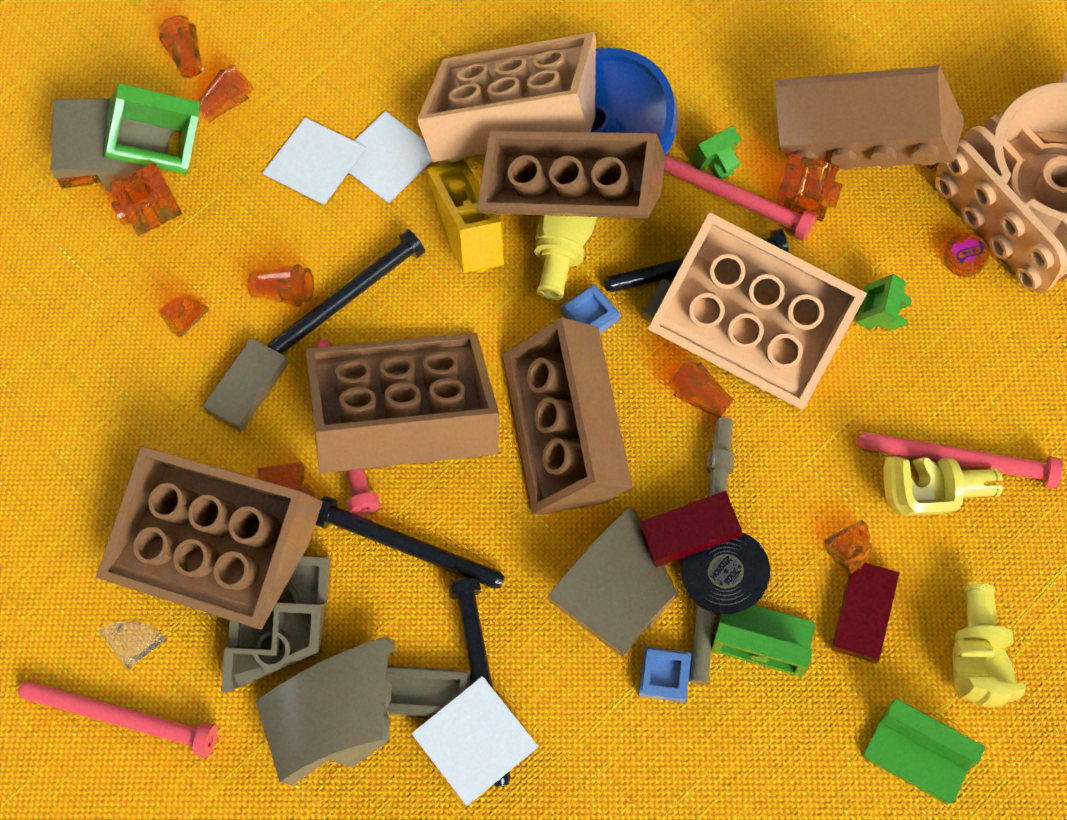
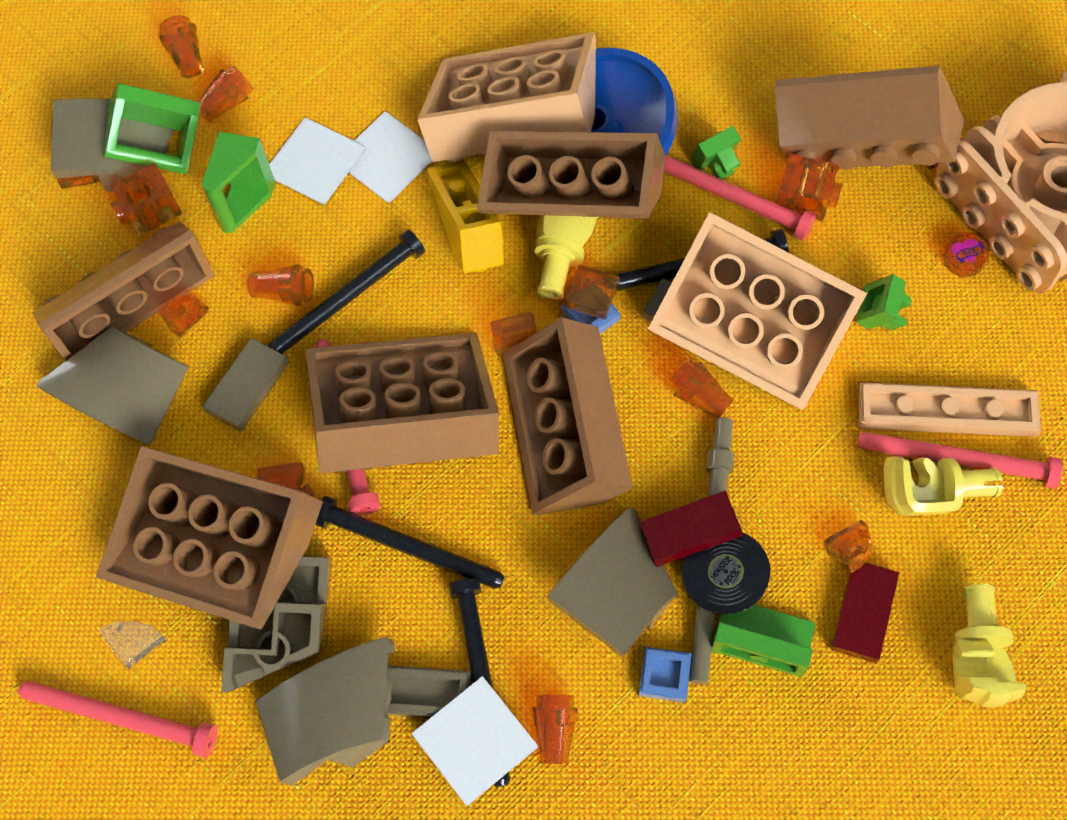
bright green panel [863,698,986,804] -> none
none -> medium nougat slope [32,221,215,361]
none -> dark tan slope [37,326,189,446]
none -> bright green tile [202,132,276,233]
none -> clear orange tile [490,313,537,354]
none -> clear orange cone [531,694,579,764]
none -> clear orange tile [565,265,620,320]
none -> light nougat tile [858,382,1041,437]

